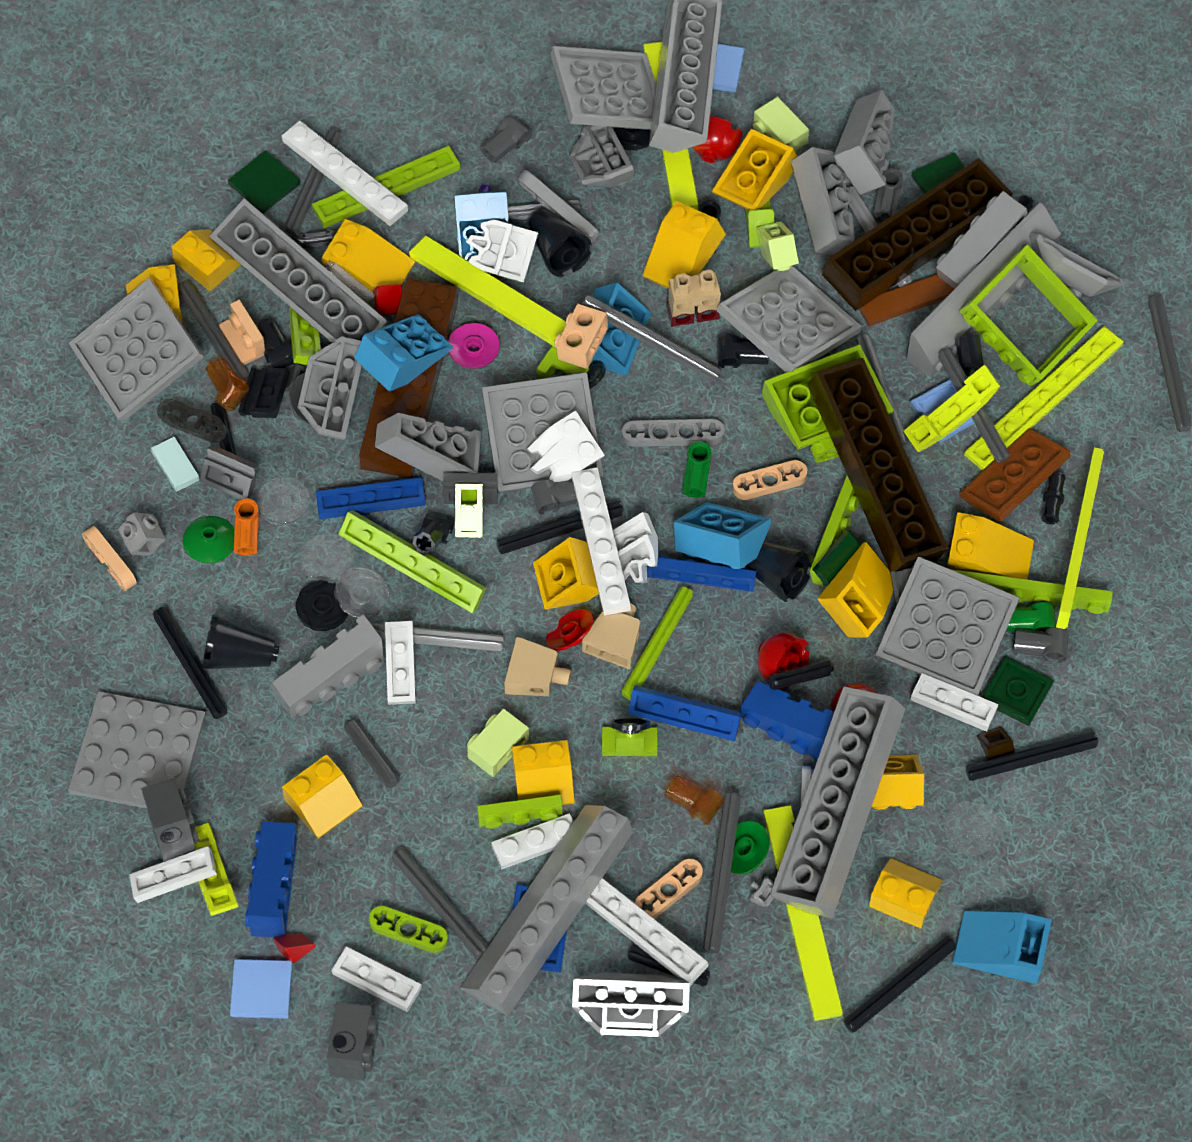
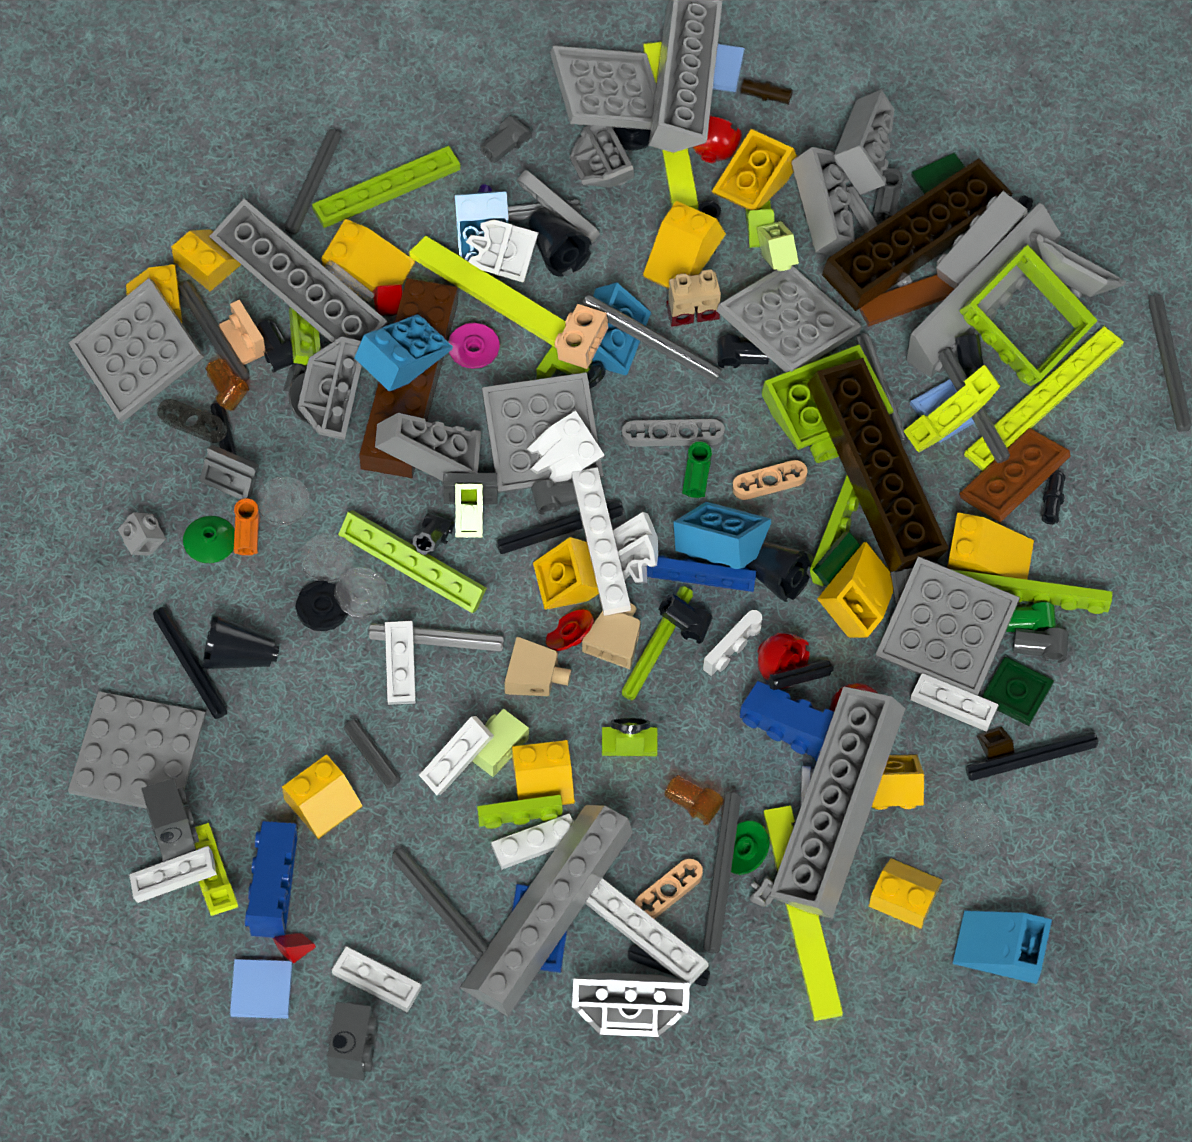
light nougat beam [82,526,137,591] -> none
light aqua tile [151,437,200,492] -> none
dark green tile [228,150,300,214] -> none
black plate [238,367,289,418] -> none
light grey wedge [272,614,384,718] -> none
white plate [282,121,408,226] -> none
black axle [291,229,339,249] -> none
blue plate [316,477,426,520] -> none
lime beam [369,906,448,953] -> none
blue plate [628,685,742,741] -> none
yellowish green brick [753,97,809,151] -> none
black axle [843,936,956,1033] -> none
neon yellow tile [1056,447,1104,629] -> none
none -> white plate [419,716,494,795]
none -> black piece [658,593,713,644]
none -> white plate [703,610,762,676]
none -> dark brown pin [740,78,793,105]

